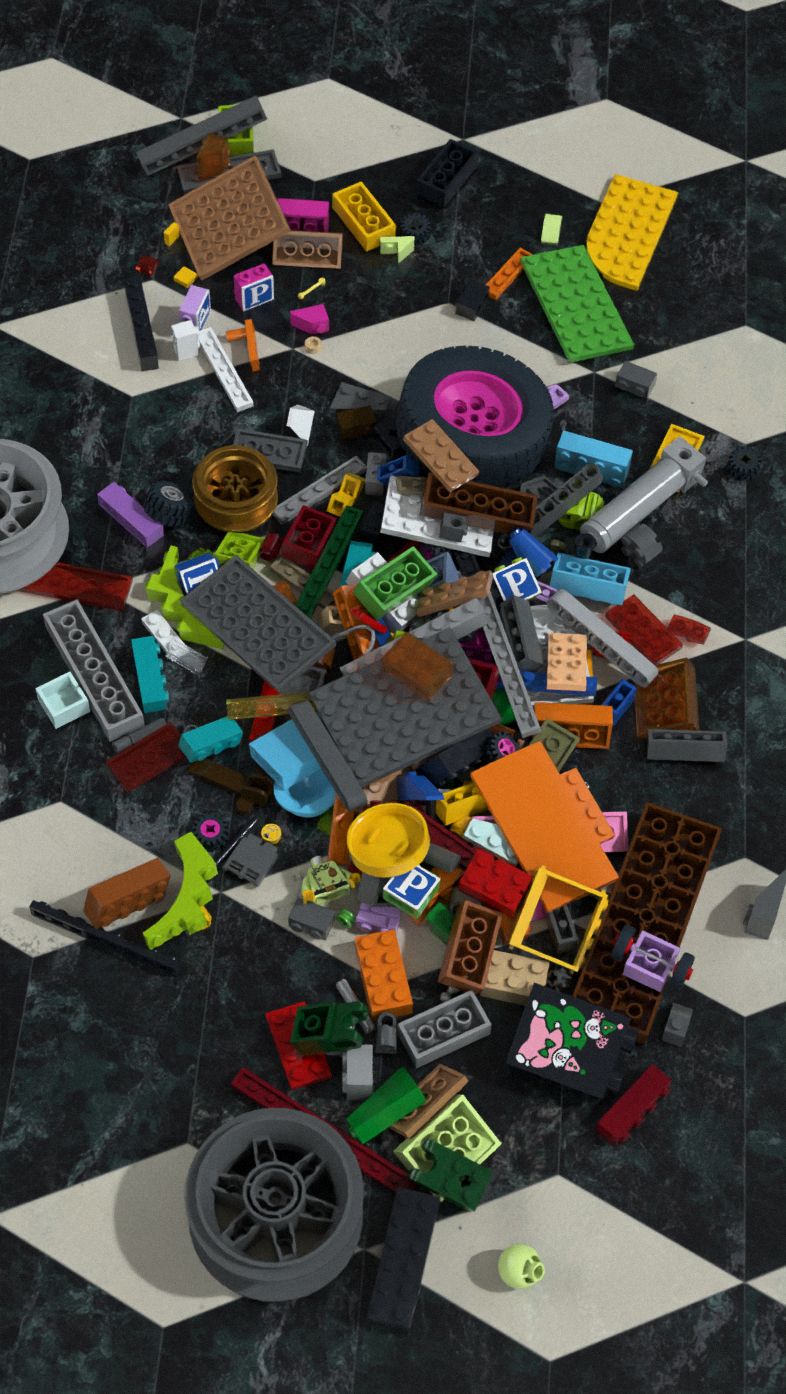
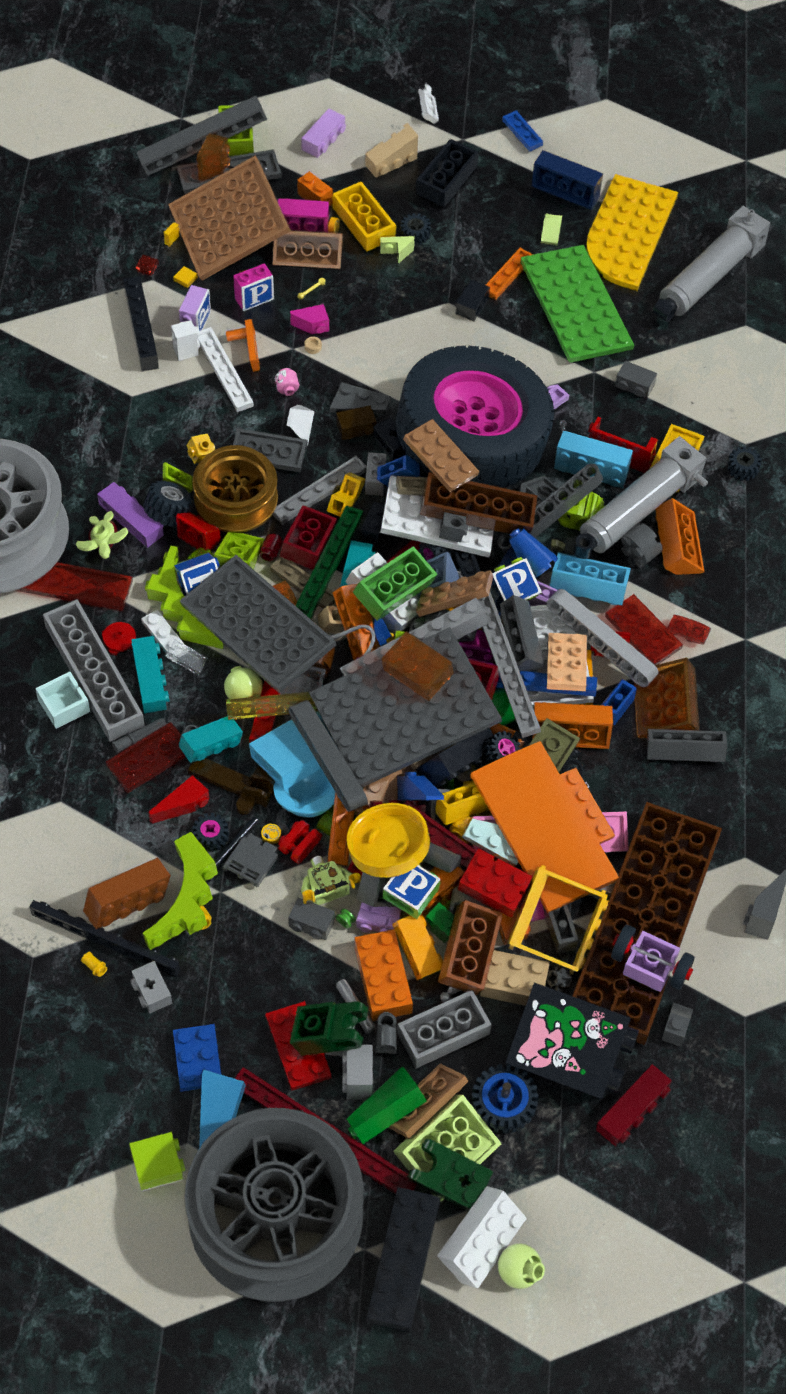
red tile [350,607,388,634] -> none
none -> yellowish green animal [76,511,128,559]
none -> yellow pin [81,952,107,977]
none -> red piece [102,622,136,655]
none -> light grey brick [130,961,172,1014]
none -> lime piece [130,1132,186,1191]
none -> red slope [149,775,209,824]
none -> lime slope [163,462,193,492]
none -> blue plate [173,1024,221,1092]
none -> red slope [176,512,220,553]
none -> yellow brick [187,434,215,464]
none -> dark azure slope [199,1070,246,1149]
none -> yellowish green brick [224,666,263,710]
none -> bright pink head [275,368,299,396]
none -> red brick [278,820,322,864]
none -> orange brick [297,171,333,205]
none -> lavender brick [301,109,346,158]
none -> yellow tile [328,217,339,233]
none -> tan wedge [365,123,418,178]
none -> light orange brick [392,915,443,980]
none -> white plate [418,84,439,124]
none -> white brick [437,1186,527,1289]
none -> wheel [471,1064,538,1133]
none -> blue plate [502,111,543,152]
none -> dark blue brick [532,150,603,210]
none -> red panel [588,417,658,473]
none -> light grey piece [653,206,770,322]
none -> orange slope [655,498,704,575]

